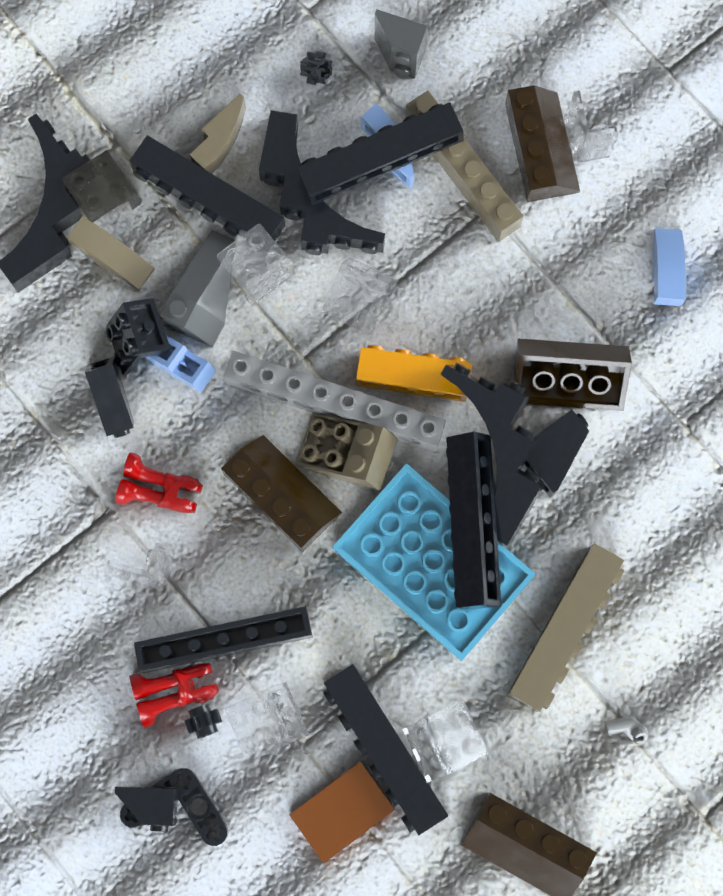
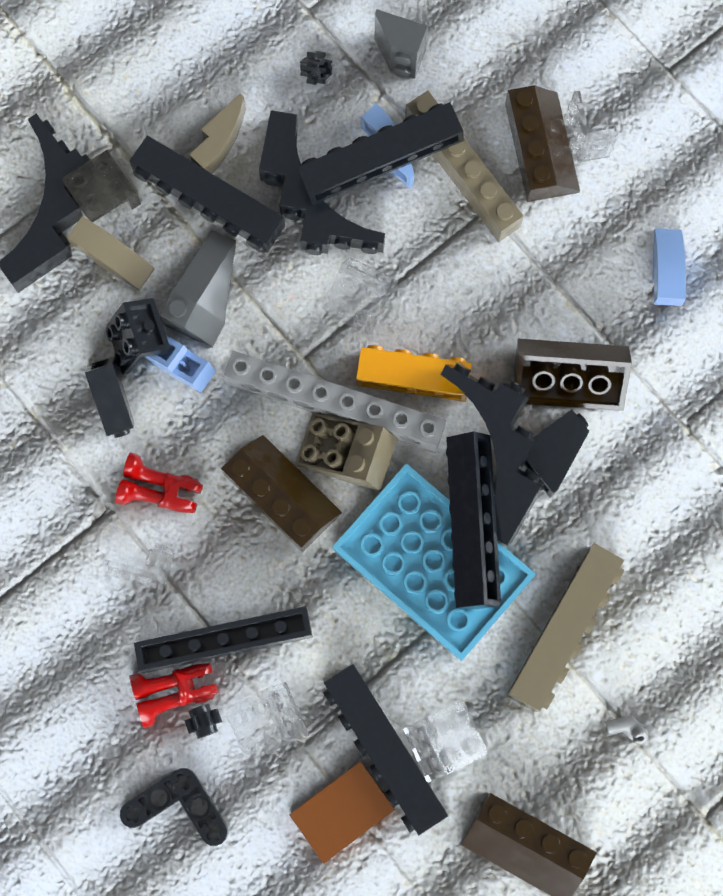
black slope [115,786,178,832] -> none
clear bracket [217,224,295,306] -> none

